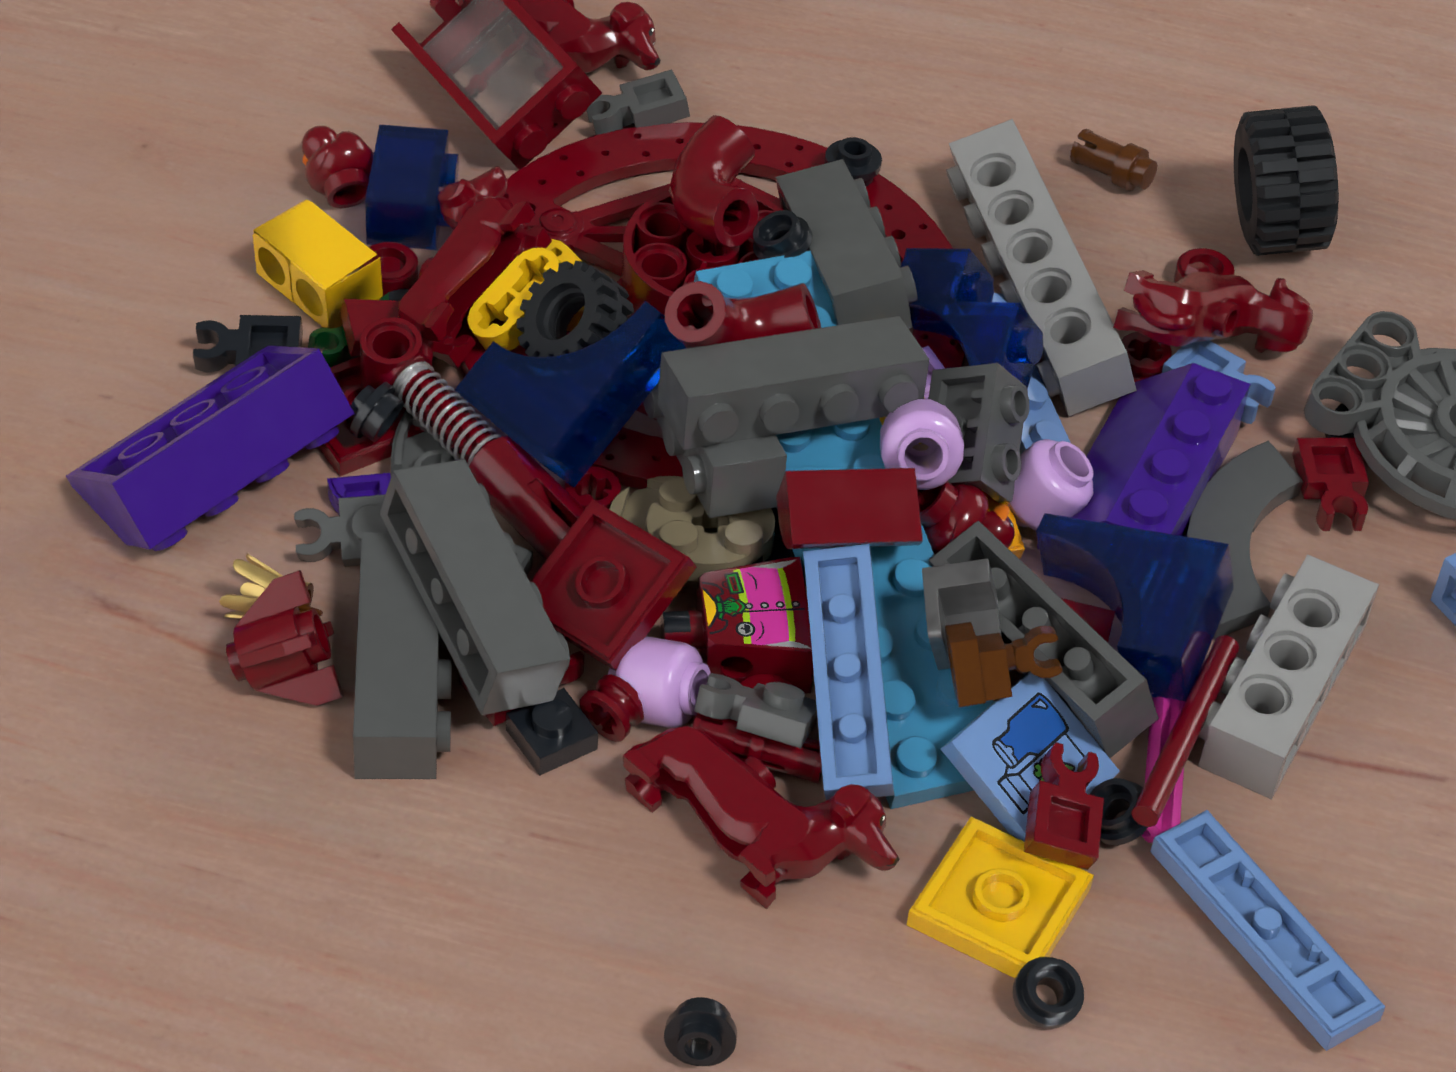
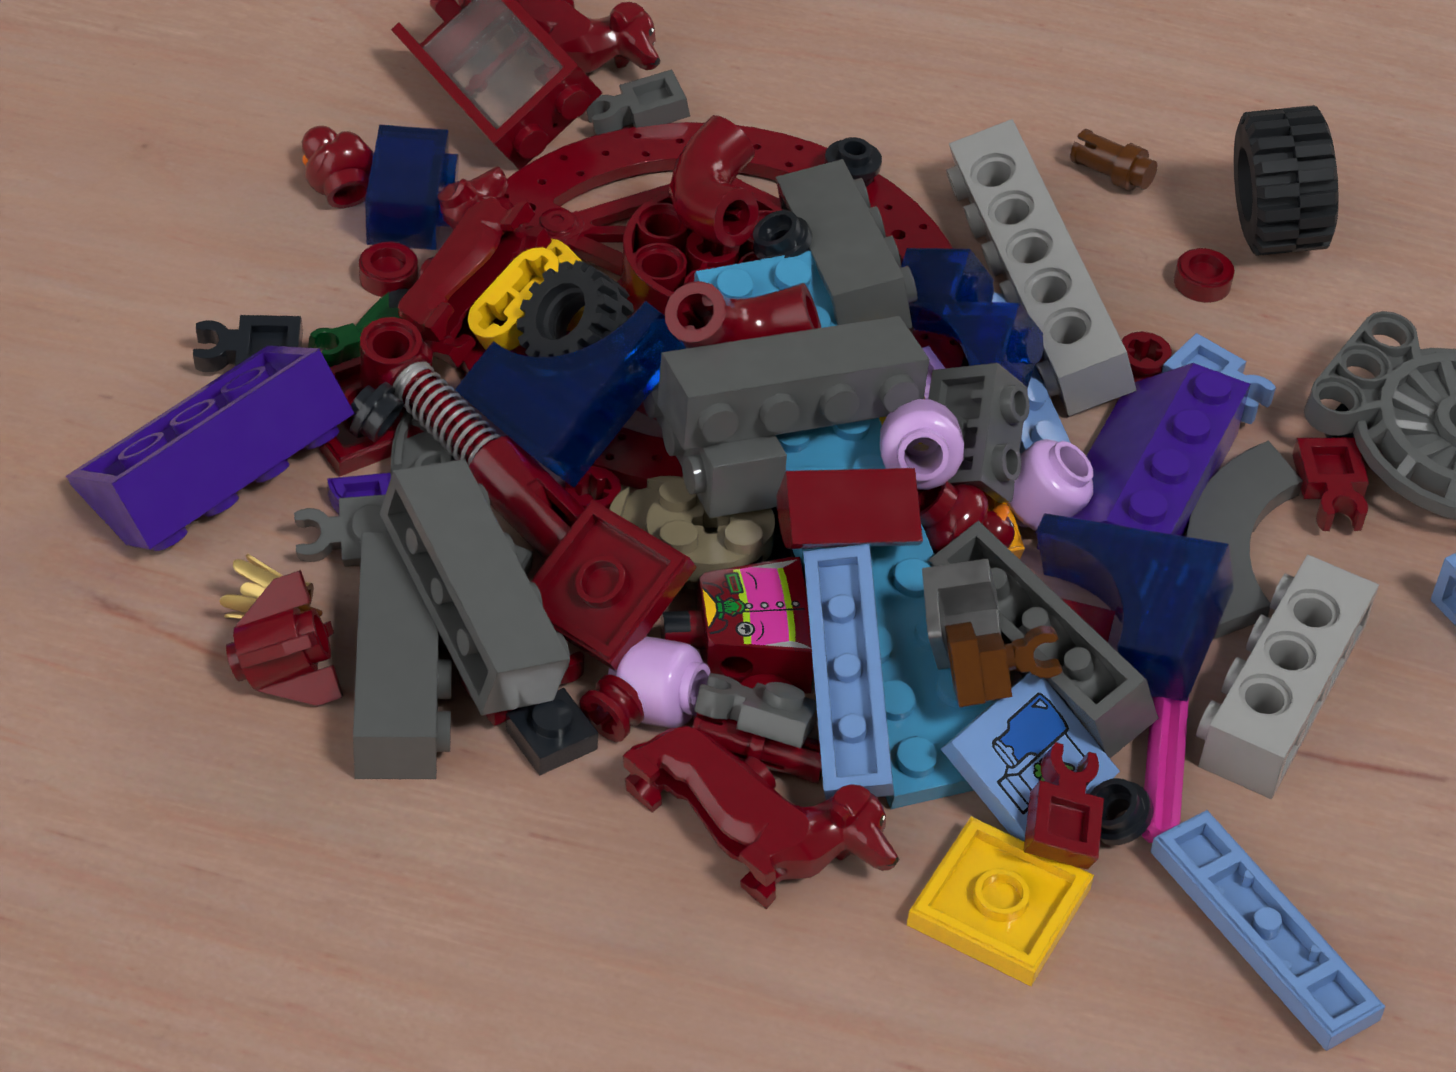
yellow piece [253,200,383,329] -> none
dark red tile [340,299,400,356] -> none
black plate [664,997,737,1066] -> none
black plate [1012,957,1084,1029] -> none
dark red animal [1113,262,1313,353] -> none
dark red bar [1132,635,1240,827] -> none

